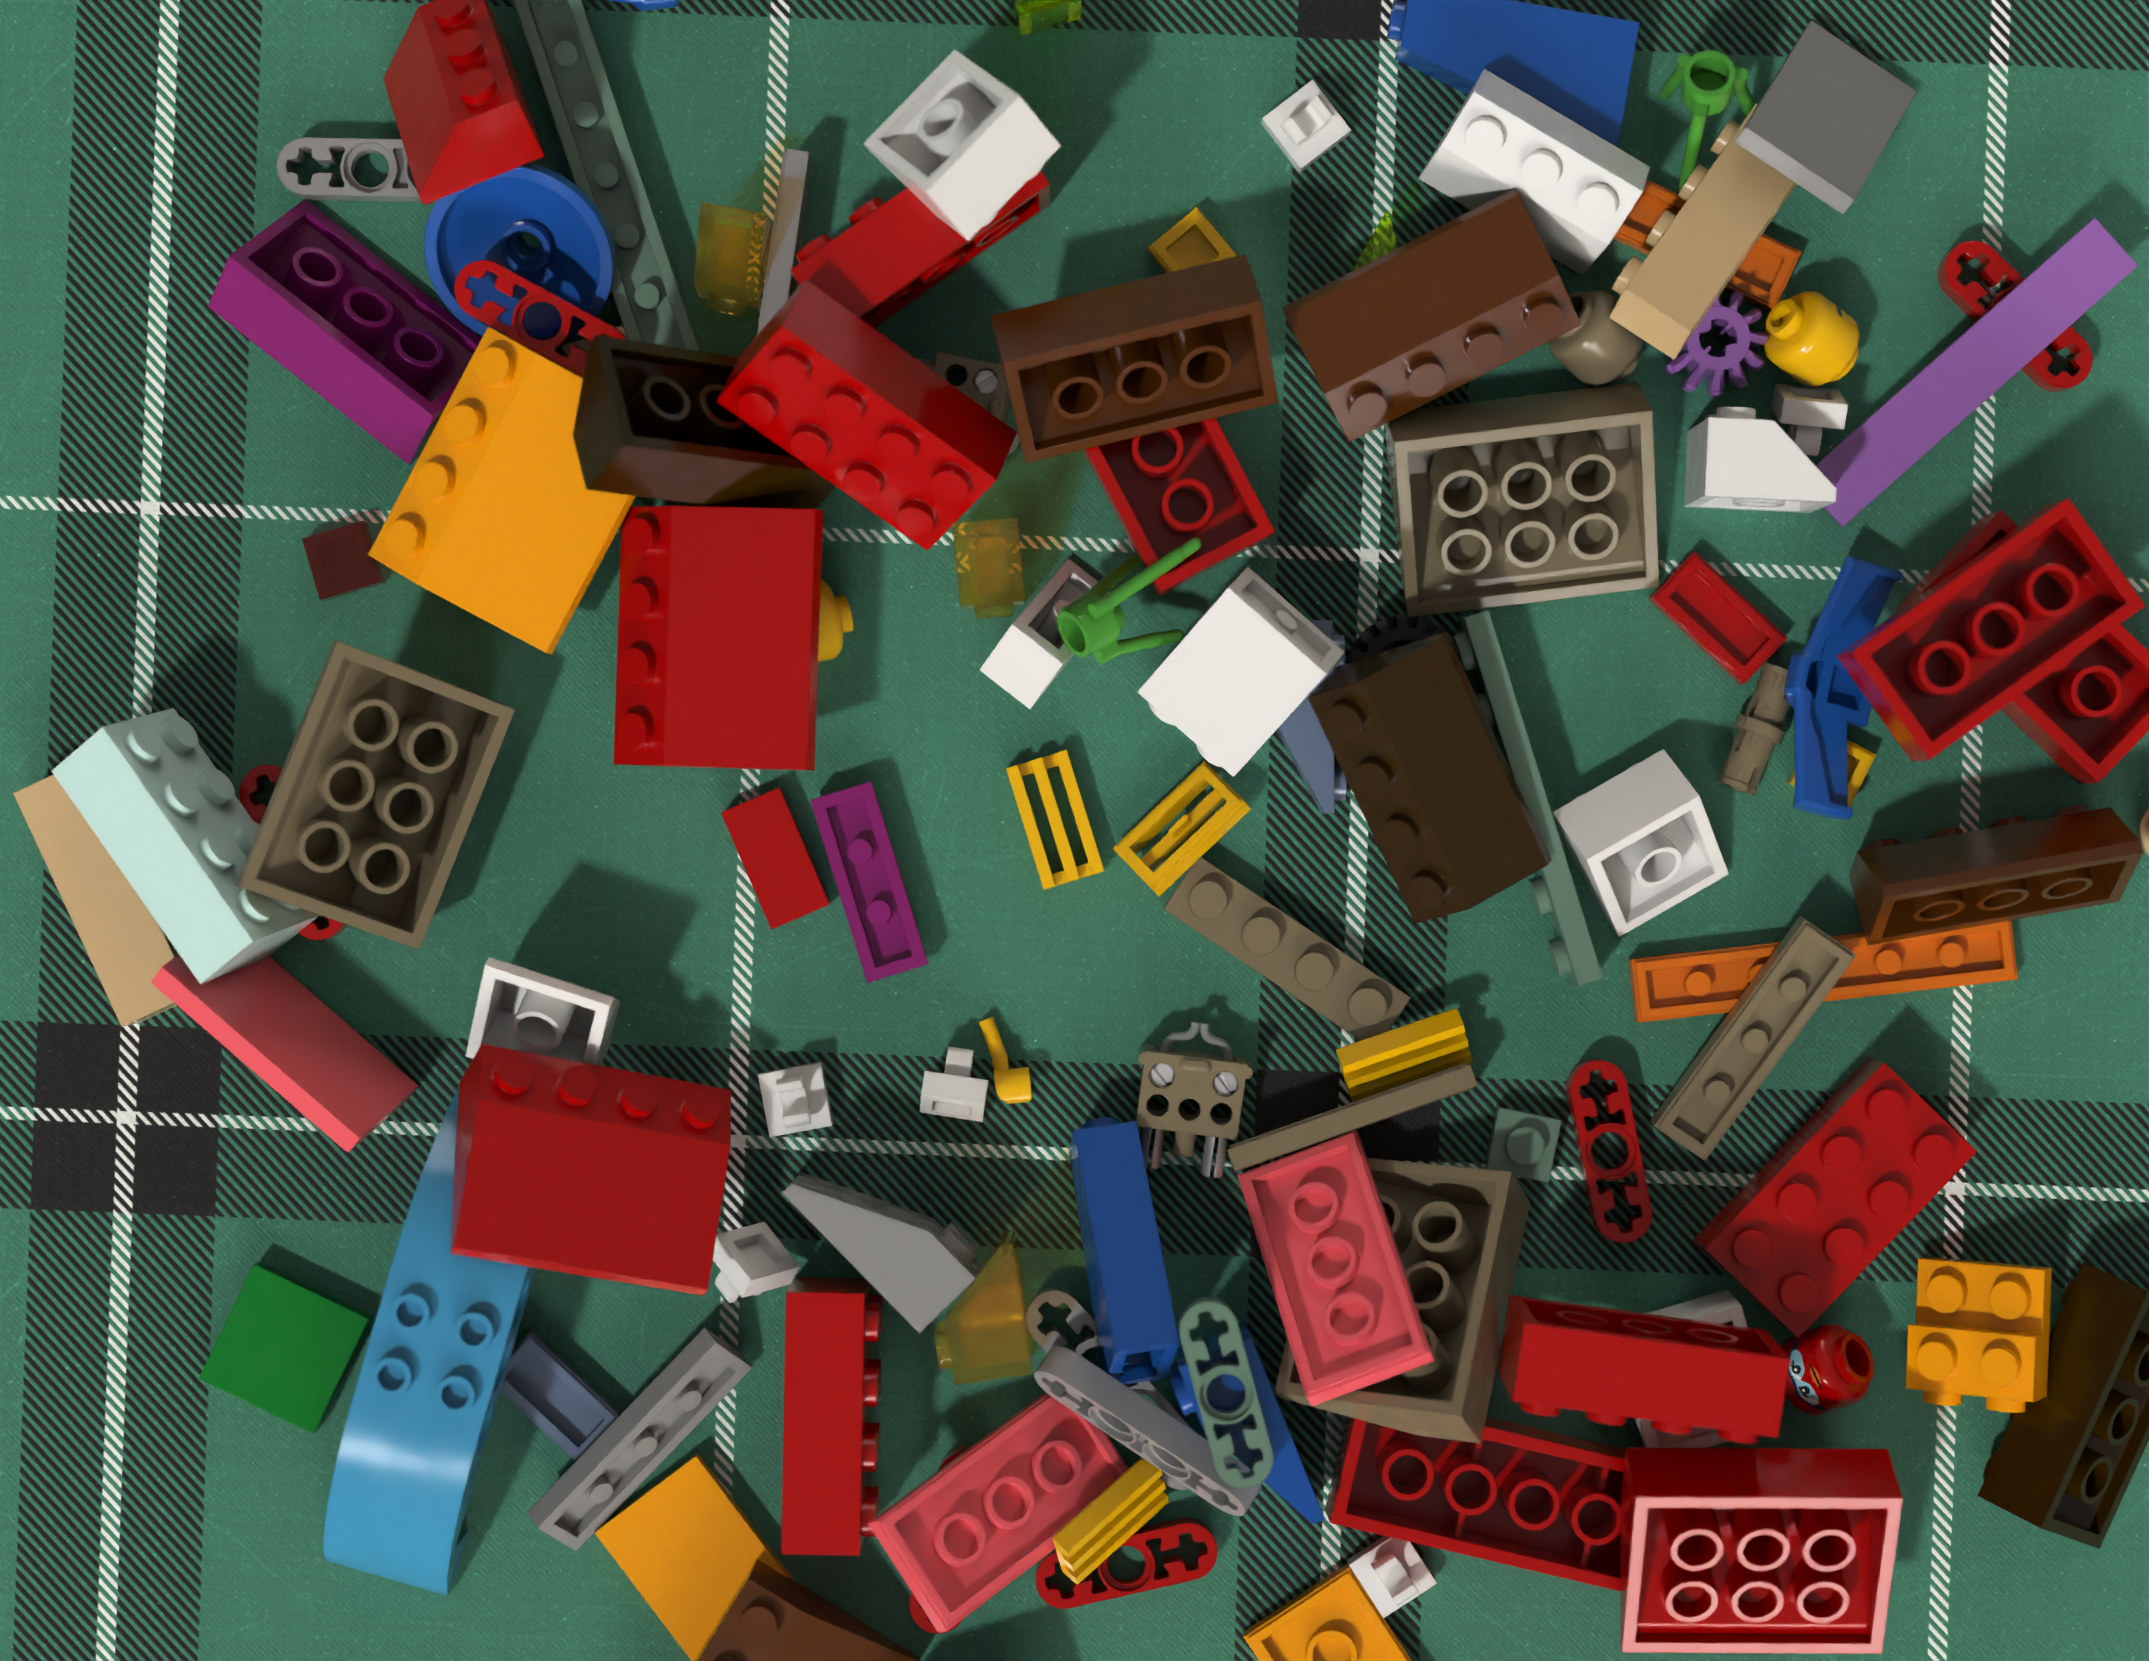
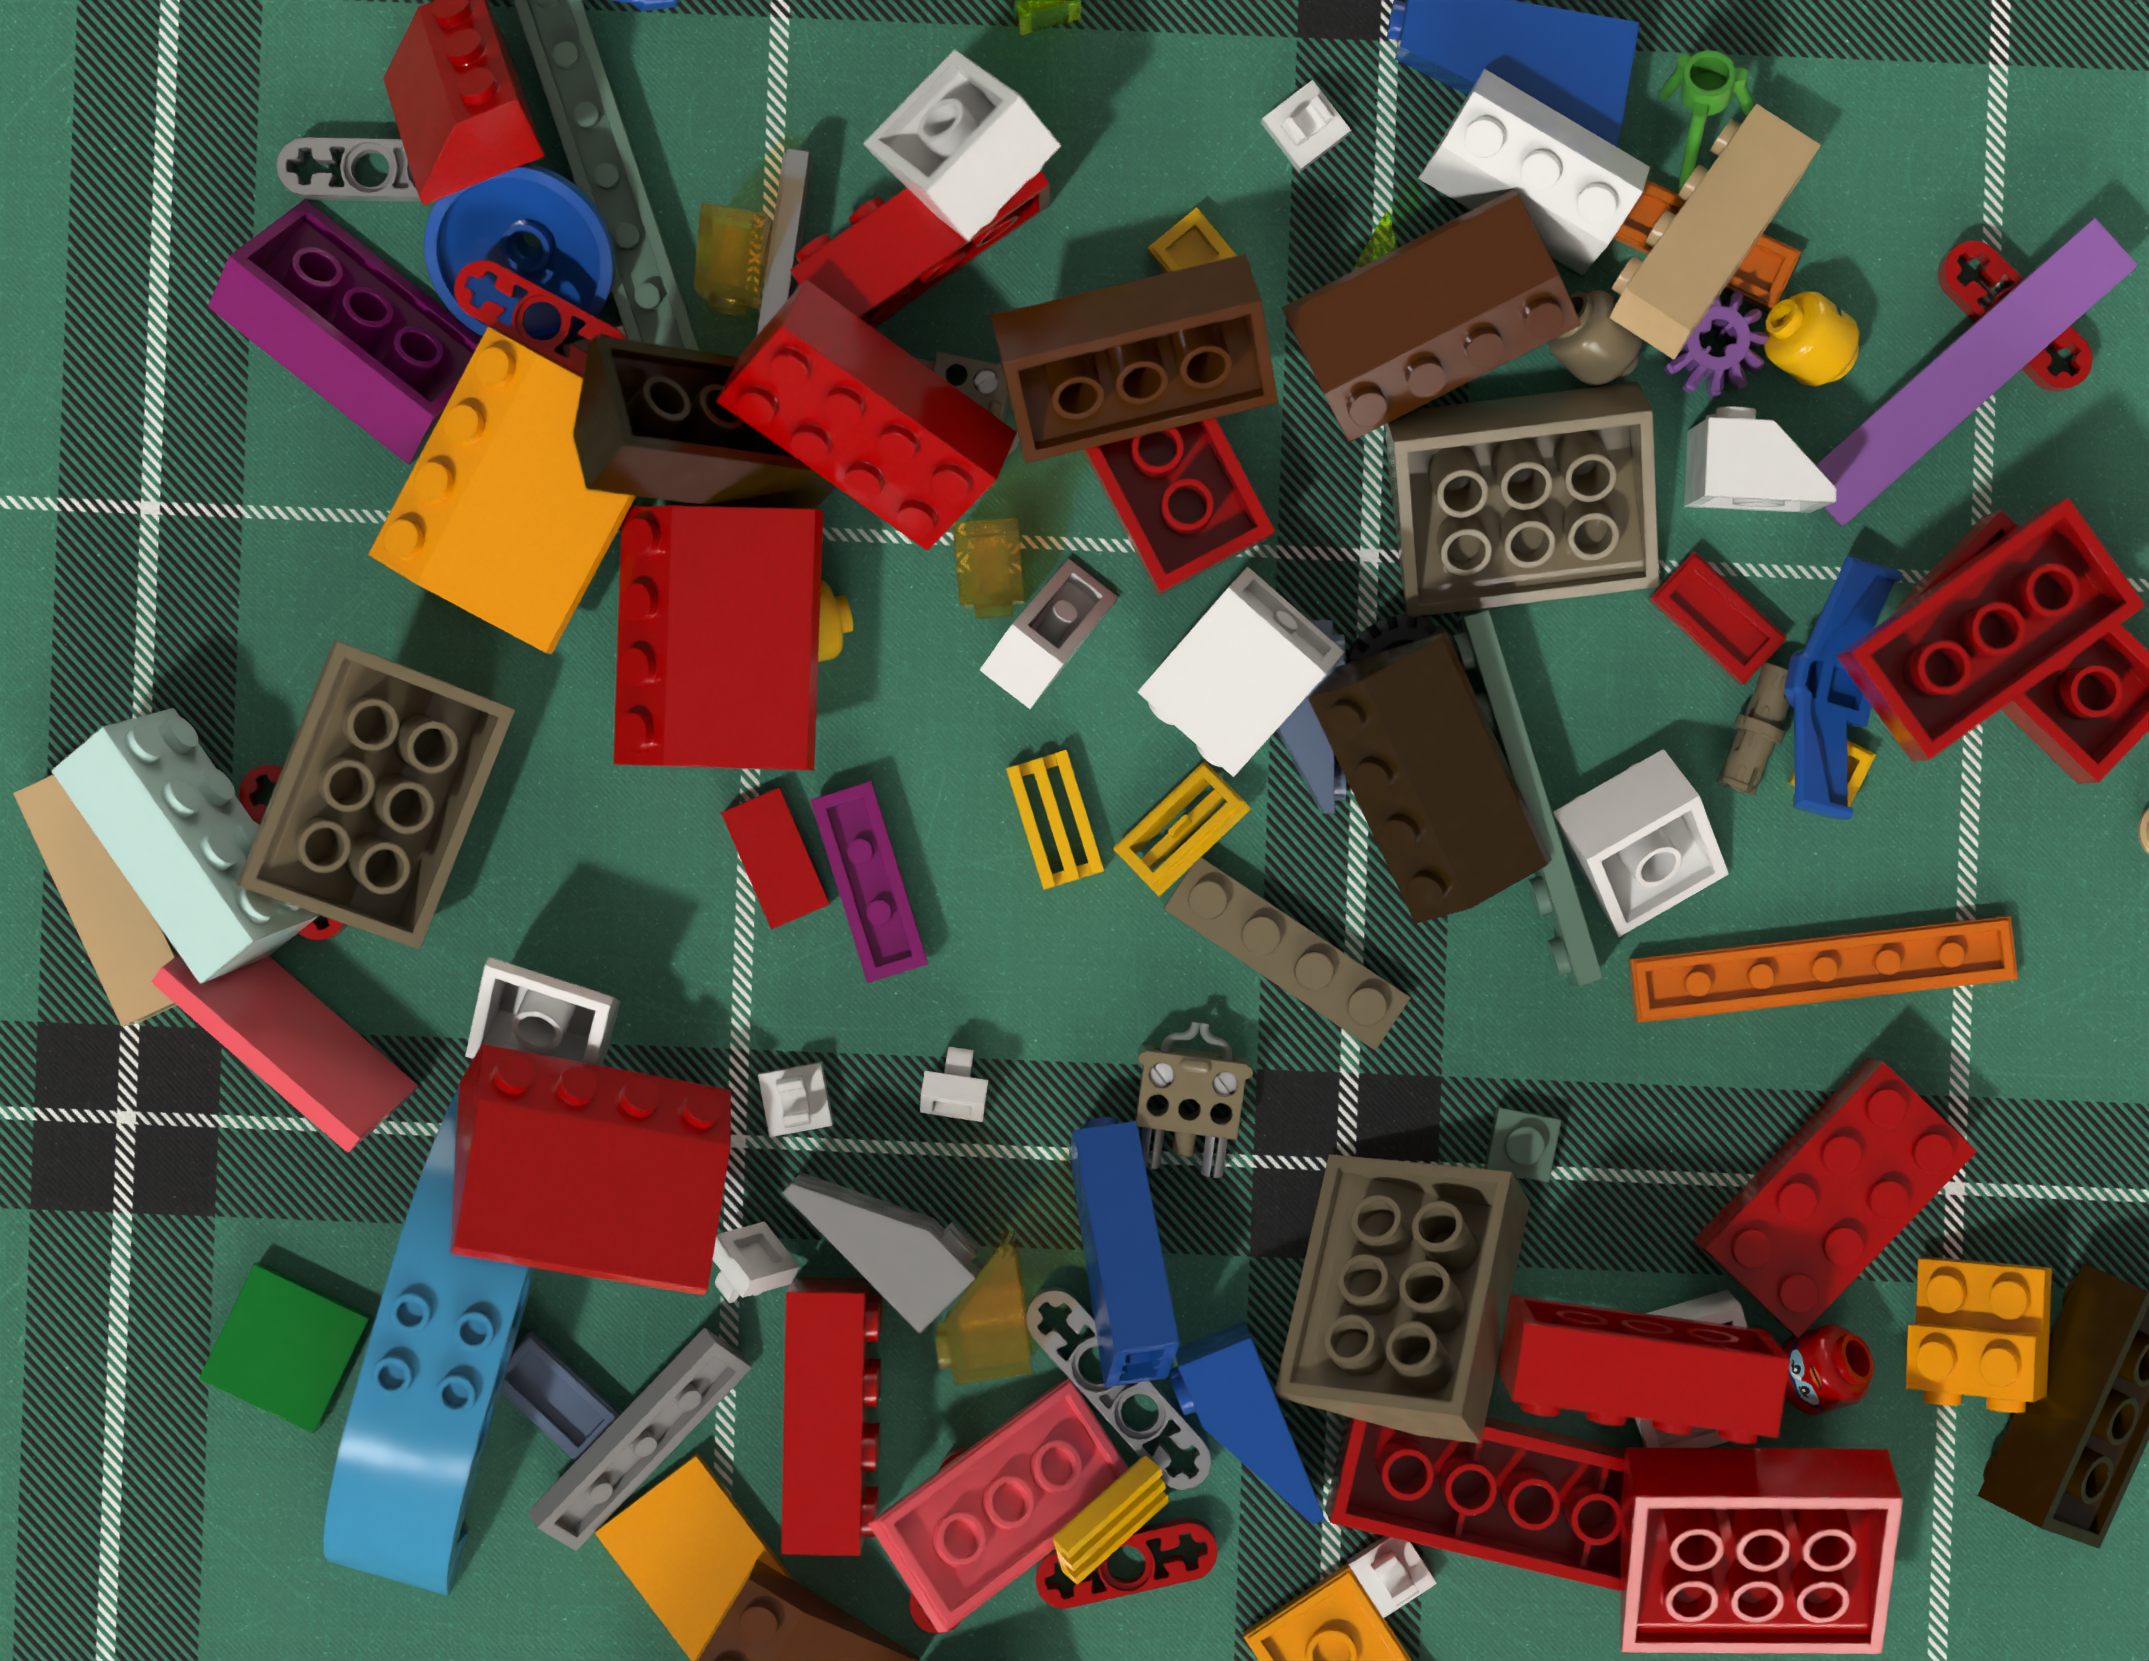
clear red tile [302,521,385,601] -> none
yellow hand [979,1017,1032,1104] -> none
light grey beam [1034,1346,1262,1516] -> none
bright green plant [1057,537,1202,664] -> none
sand green beam [1178,1297,1273,1488] -> none
dark tan tile [1227,1063,1478,1173] -> none
coral tile [1237,1130,1435,1406] -> none
yellow tile [1336,1008,1473,1102] -> none
red beam [1566,1058,1652,1243] -> none
dark tan tile [1650,915,1856,1161] -> none
light grey tile [1735,21,1917,214] -> none
white tile [1771,383,1848,456] -> none
reddish brown slope [1849,805,2143,945] -> none

